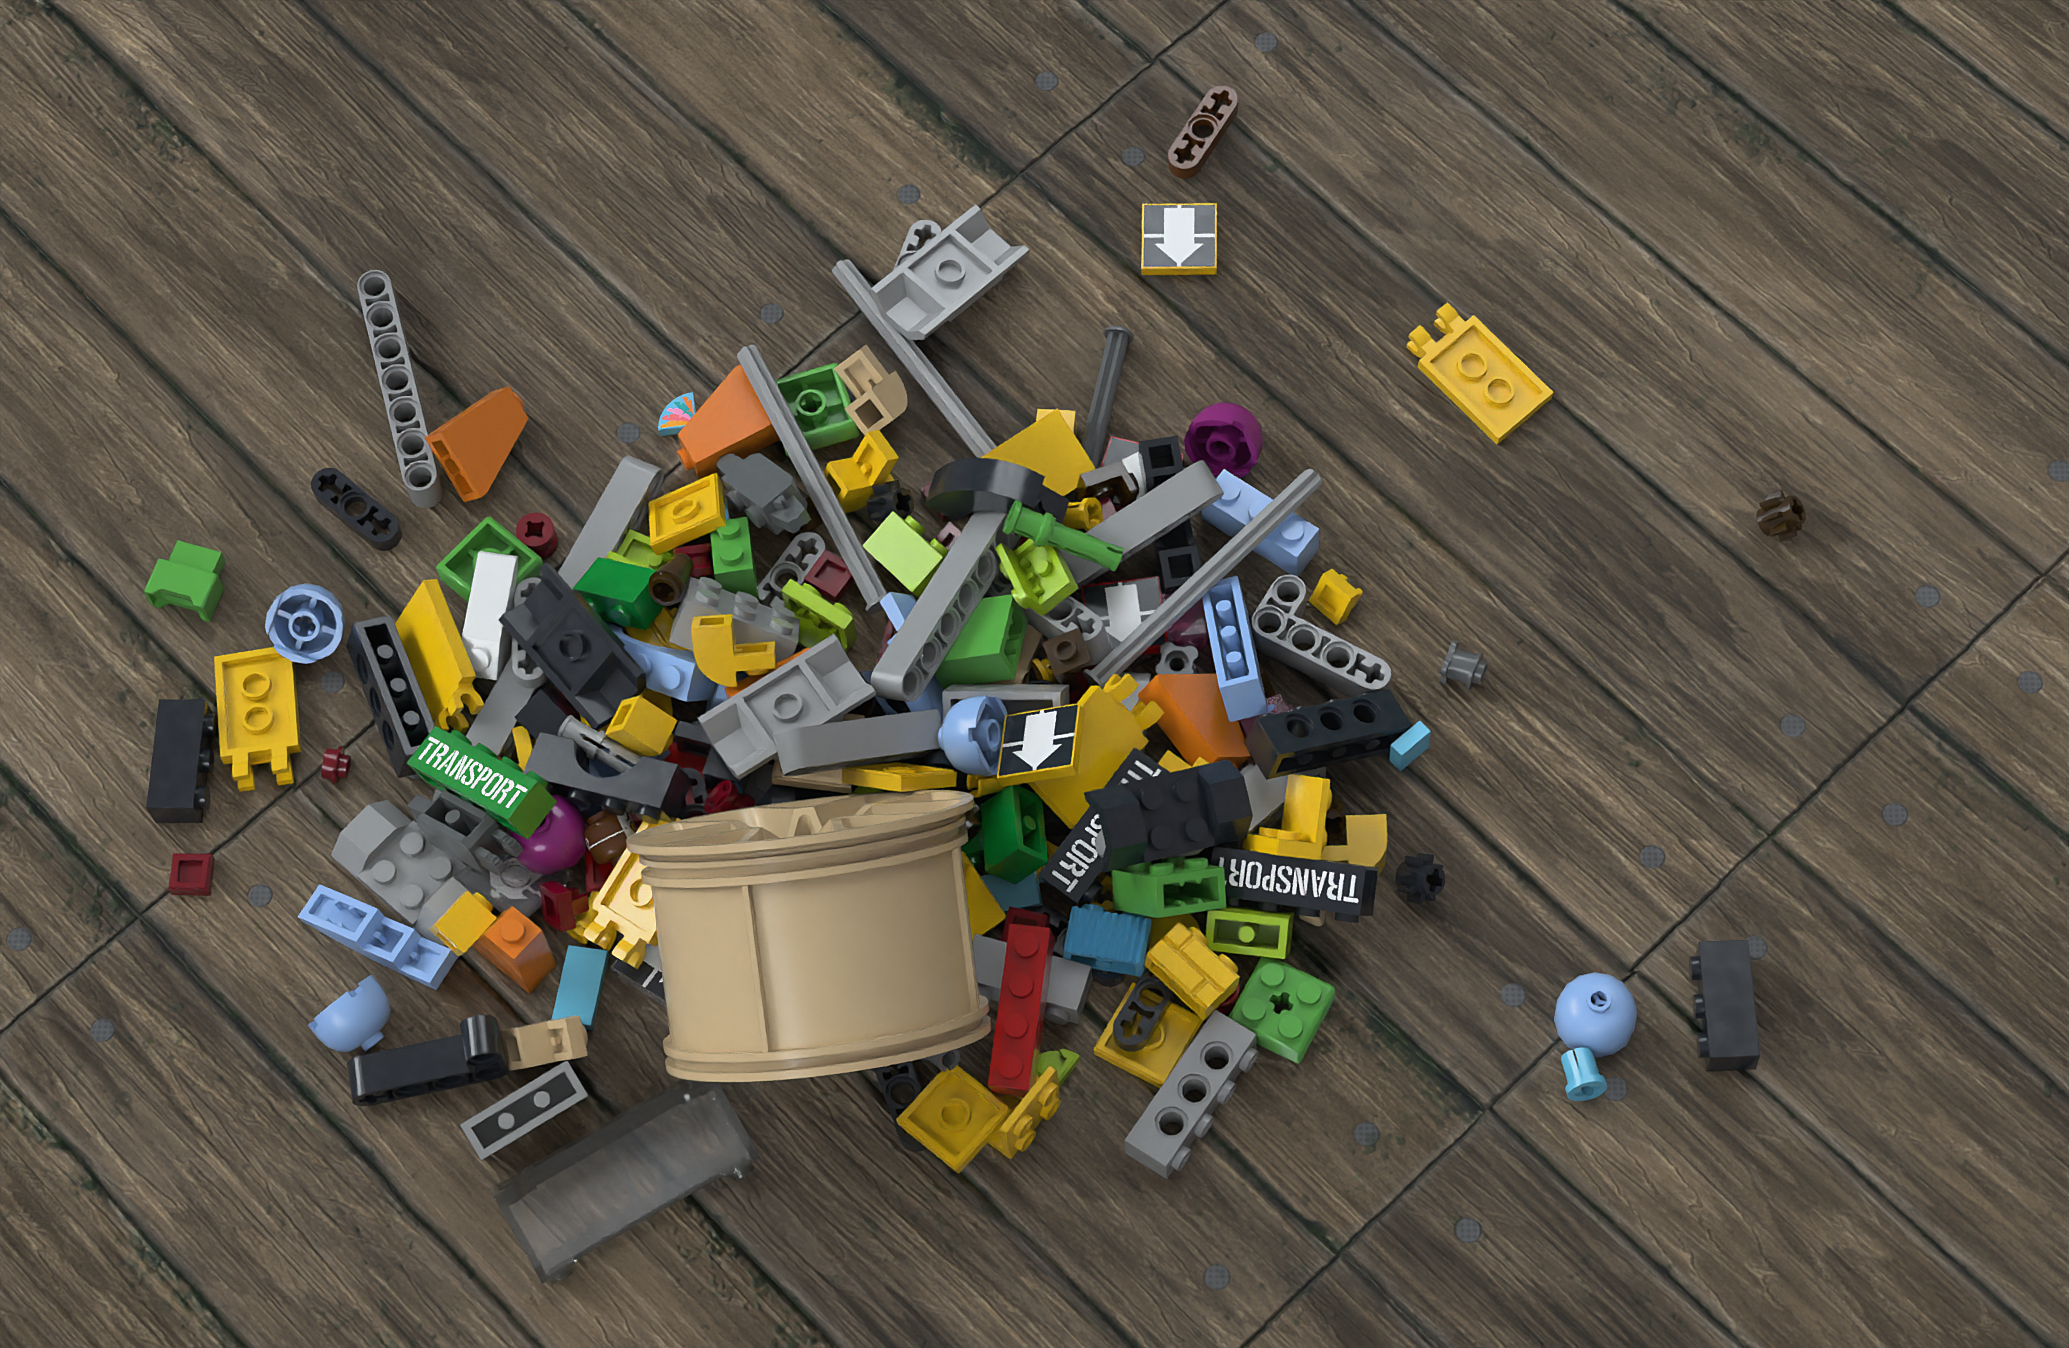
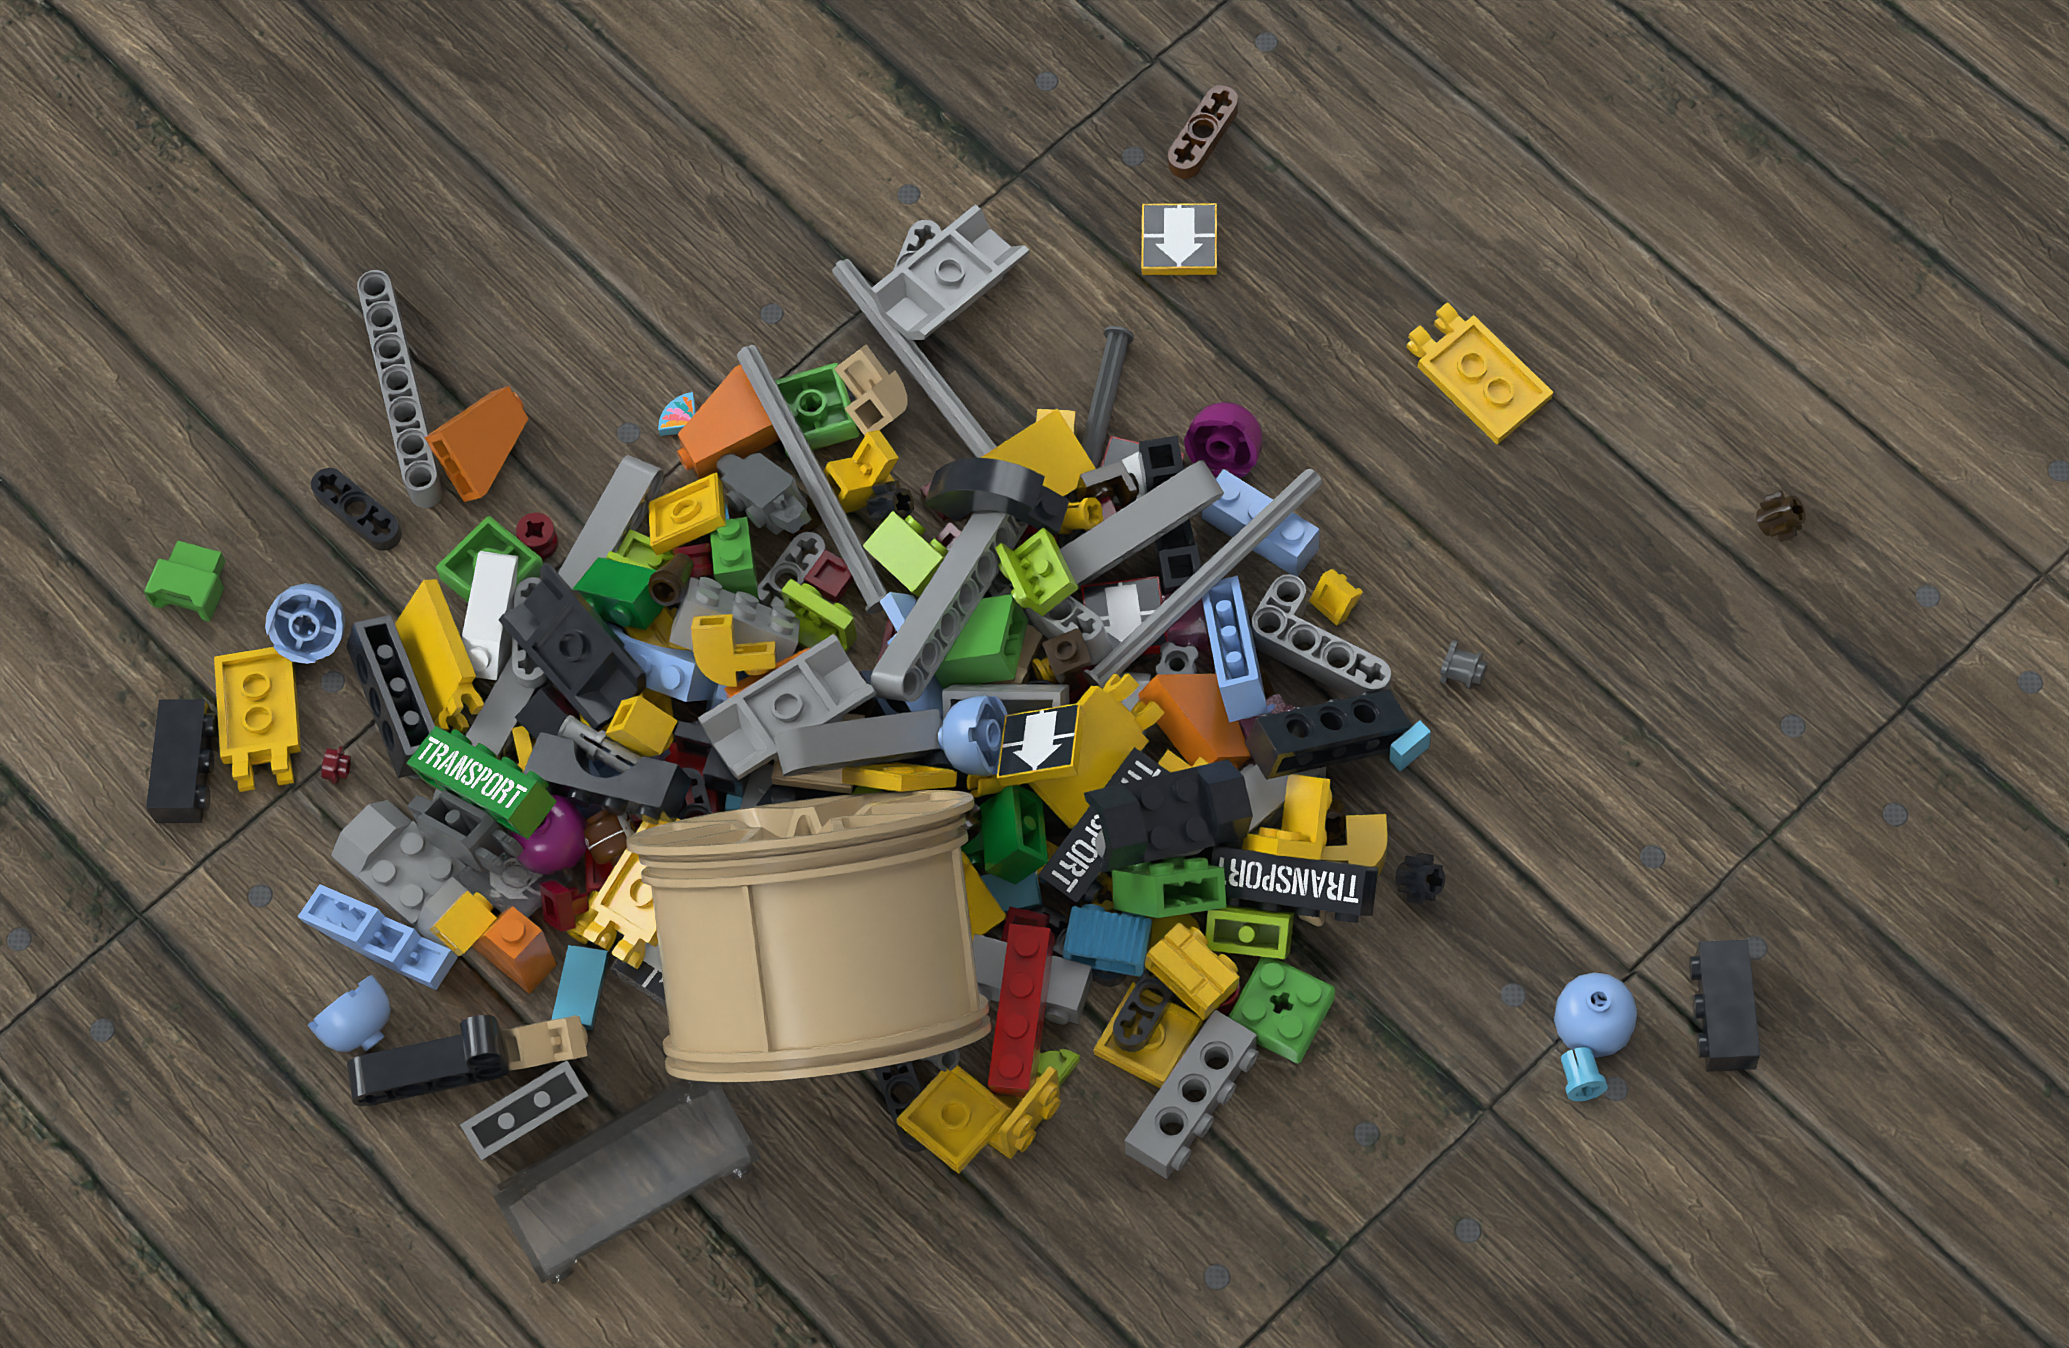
dark red tile [168,853,215,896] -> none
dark red wheel [704,780,755,814] -> none
bright green pin [1003,500,1124,571] -> none

